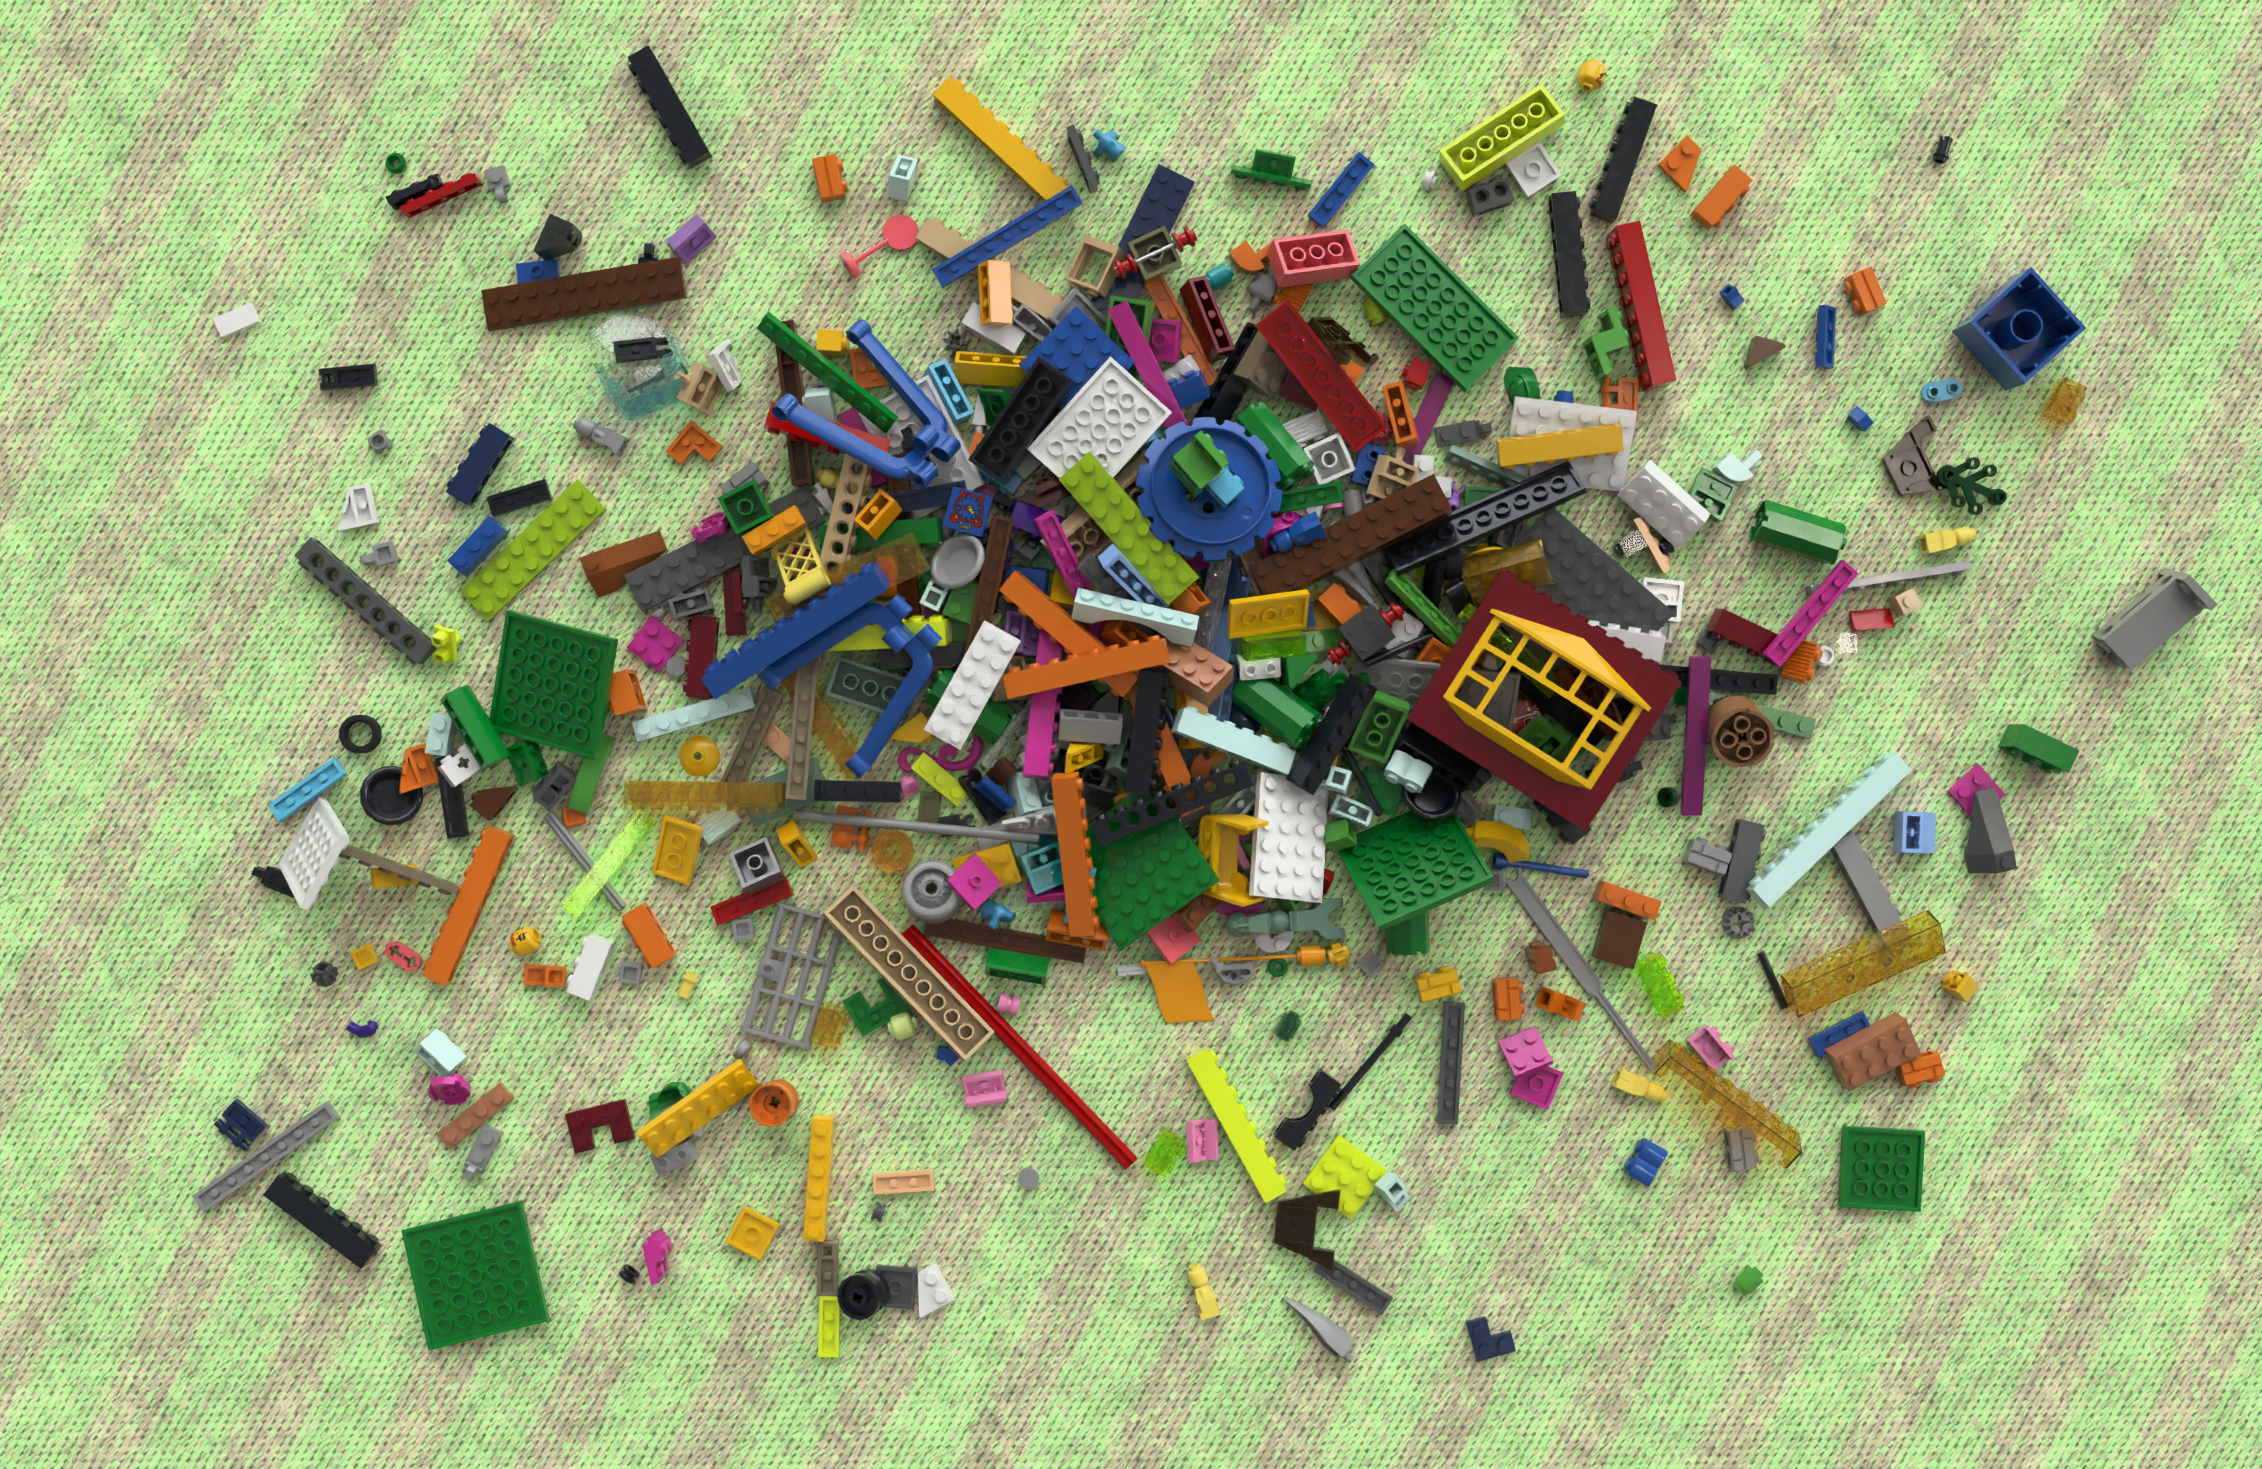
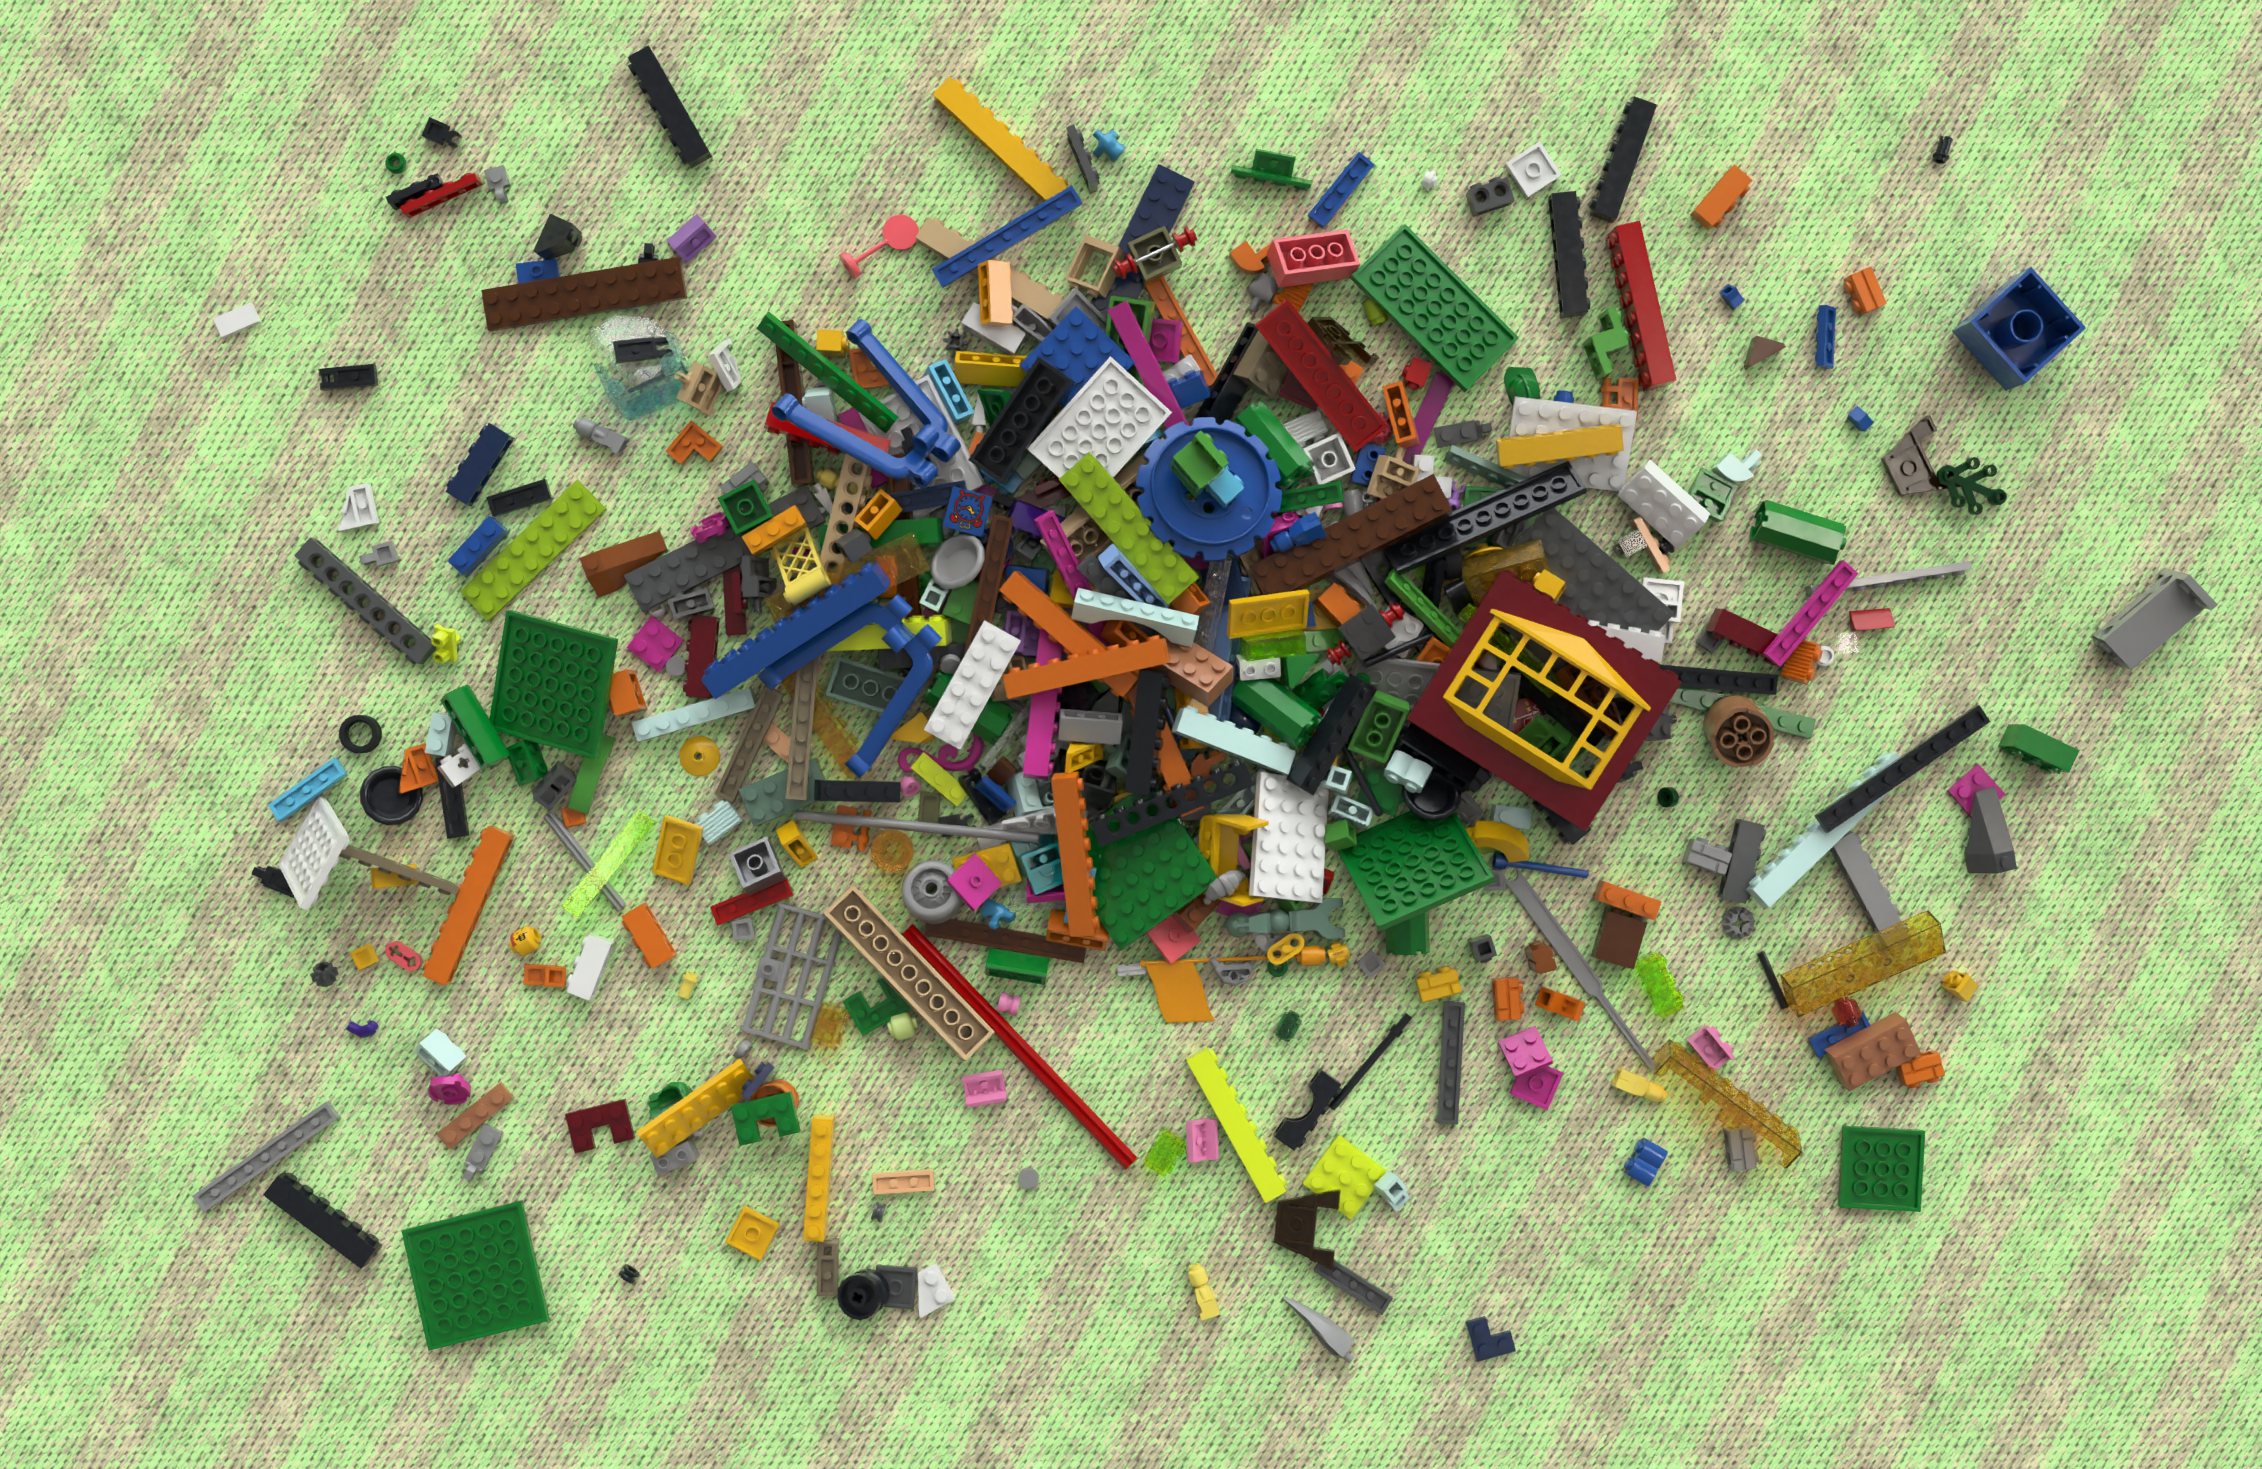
dark blue plate [214,1099,268,1152] -> none
light grey plate [368,430,393,454] -> none
reddish brown slope [469,786,519,821] -> none
light grey plate [619,961,643,985] -> none
clear yellow brick [624,780,785,812] -> none
dark pink plate [642,1230,672,1285] -> none
orange brick [812,154,848,203] -> none
neon yellow plate [818,1296,840,1358] -> none
light aqua slope [887,155,918,201] -> none
blue piece [936,1045,959,1067] -> none
dark red brick [1179,275,1235,363] -> none
teal brick [1206,263,1234,291] -> none
neon yellow brick [1439,84,1565,192] -> none
yellow head [1576,59,1606,92] -> none
orange wing [1657,135,1701,193] -> none
magenta tile [1681,656,1711,816] -> none
bright green brick [1733,1266,1764,1296] -> none
tan brick [1887,588,1922,616] -> none
light blue slope [1893,811,1936,853] -> none
light yellow piece [1918,526,1977,555] -> none
medium azure plate [1920,378,1963,403] -> none
clear yellow brick [2040,377,2087,426] -> none
none -> black plate [421,117,462,148]
none -> green plate [731,1091,801,1146]
none -> dark blue plate [741,1061,775,1100]
none -> dark grey brick [835,528,872,563]
none -> light grey tile [940,654,960,674]
none -> light grey piece [1204,870,1246,905]
none -> yellow plate [1267,933,1304,965]
none -> dark grey brick [1468,934,1497,963]
none -> yellow slope [1532,569,1566,603]
none -> black plate [1814,705,1990,833]
none -> clear red head [1831,997,1862,1028]

